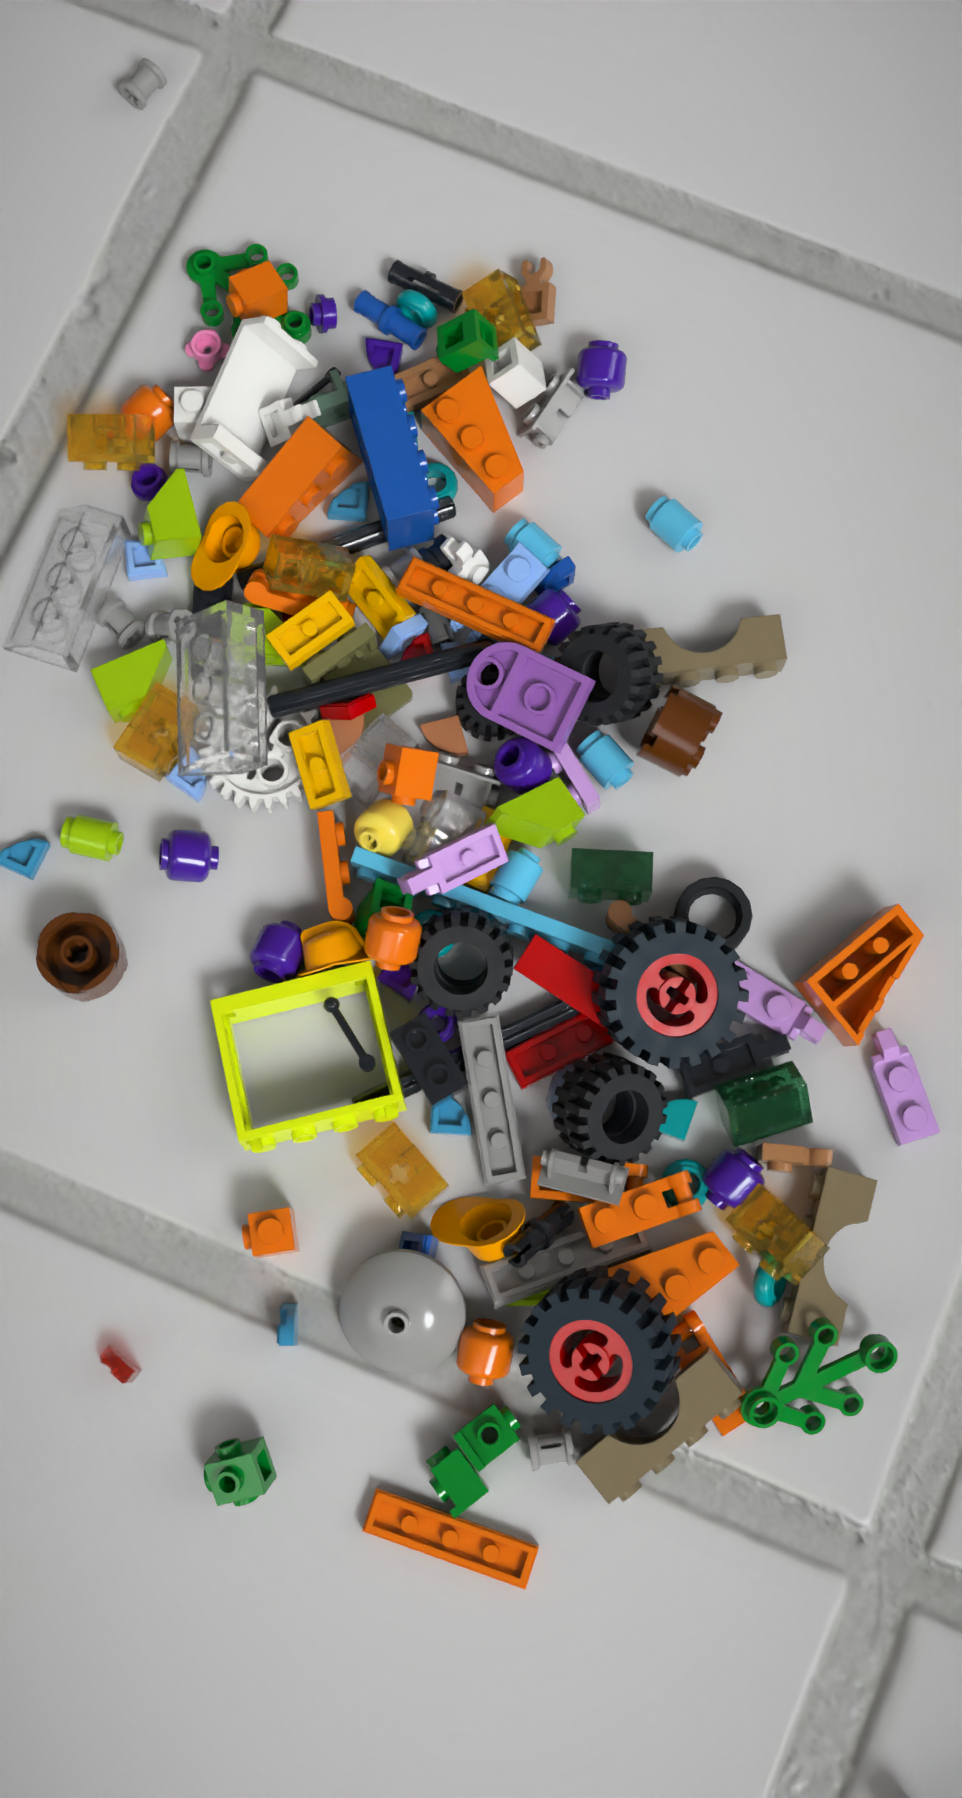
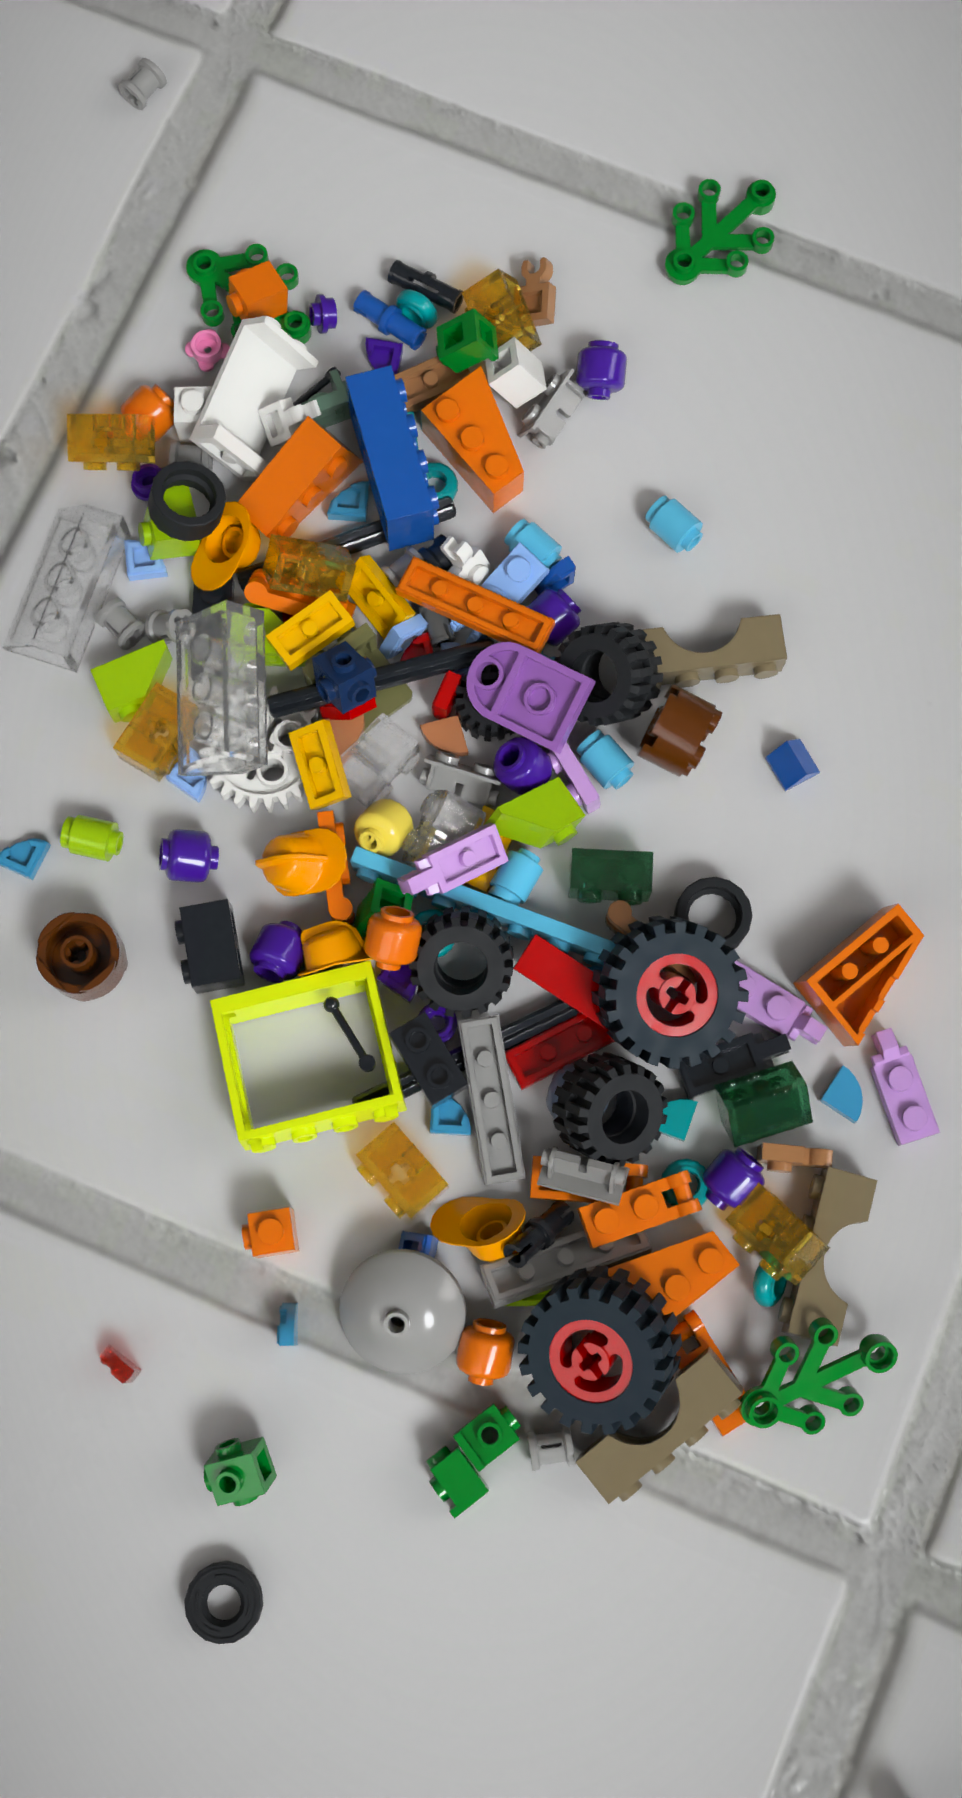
orange tile [362,1487,539,1589] -> none
orange brick [377,743,439,806] -> none
none -> black tyre [147,461,226,541]
none -> black brick [175,899,245,994]
none -> black tyre [184,1561,263,1645]
none -> light orange piece [255,828,347,897]
none -> dark blue brick [312,641,377,714]
none -> red tile [432,671,462,720]
none -> green plant [664,179,776,285]
none -> blue slope [765,739,820,792]
none -> dark azure tile [819,1065,863,1123]

